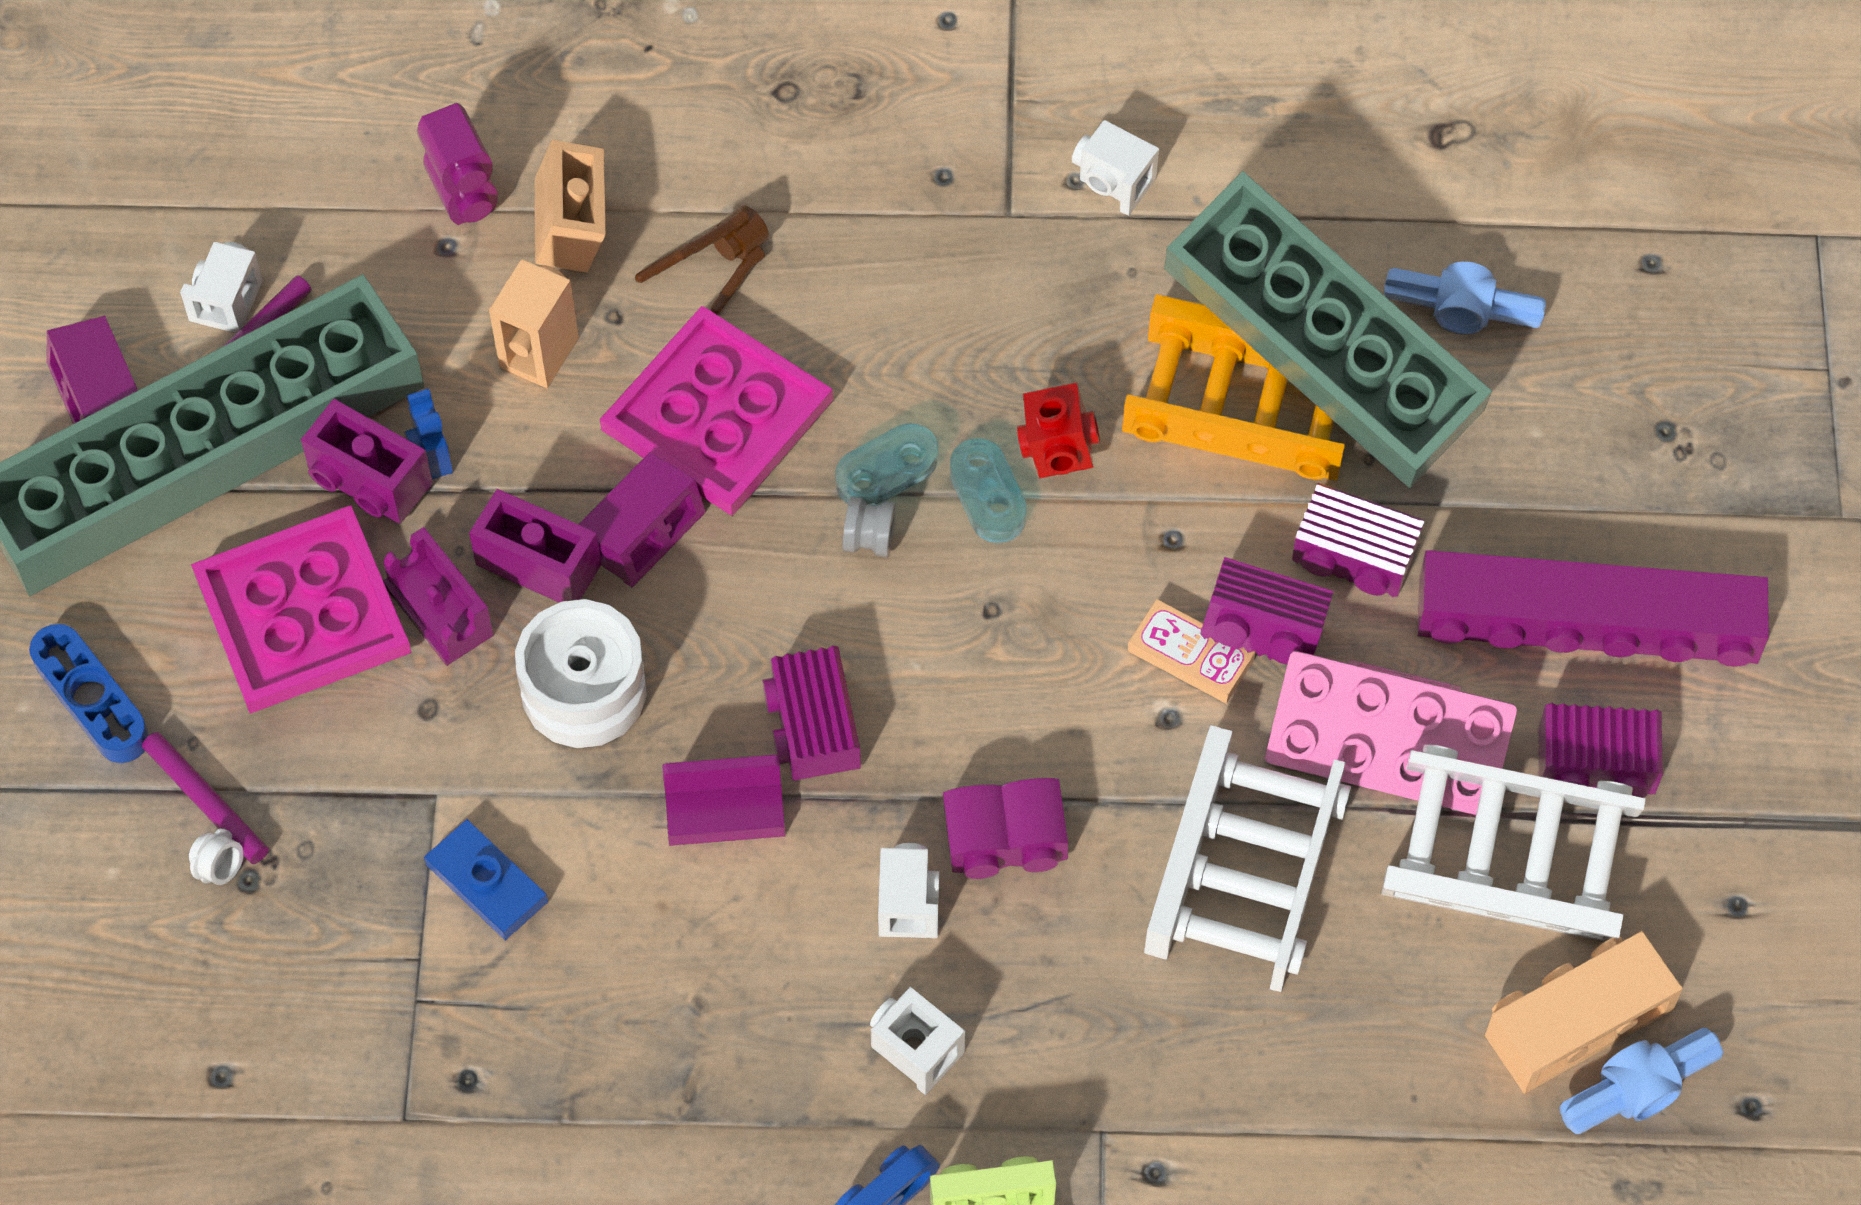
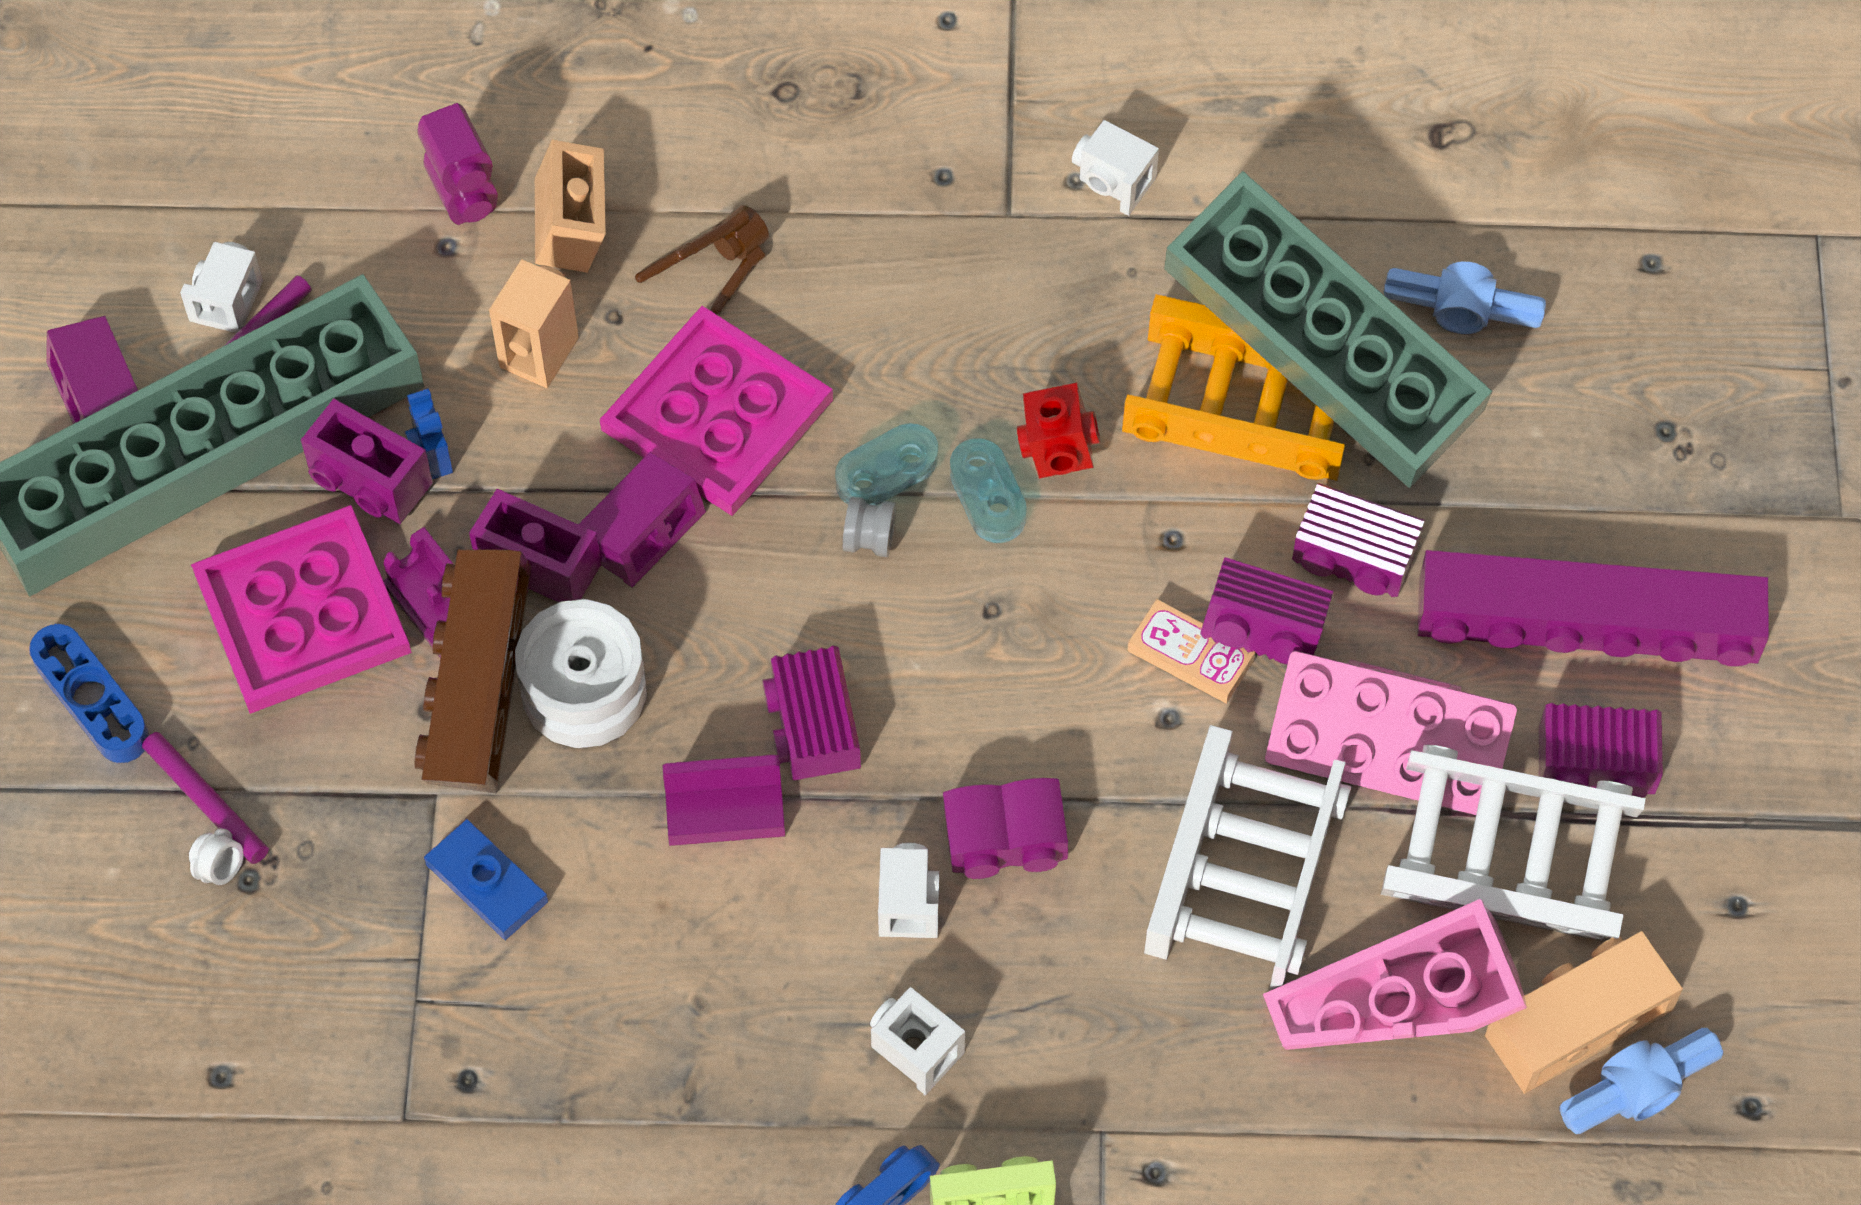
none -> reddish brown slope [414,550,532,794]
none -> bright pink wedge [1263,899,1527,1050]

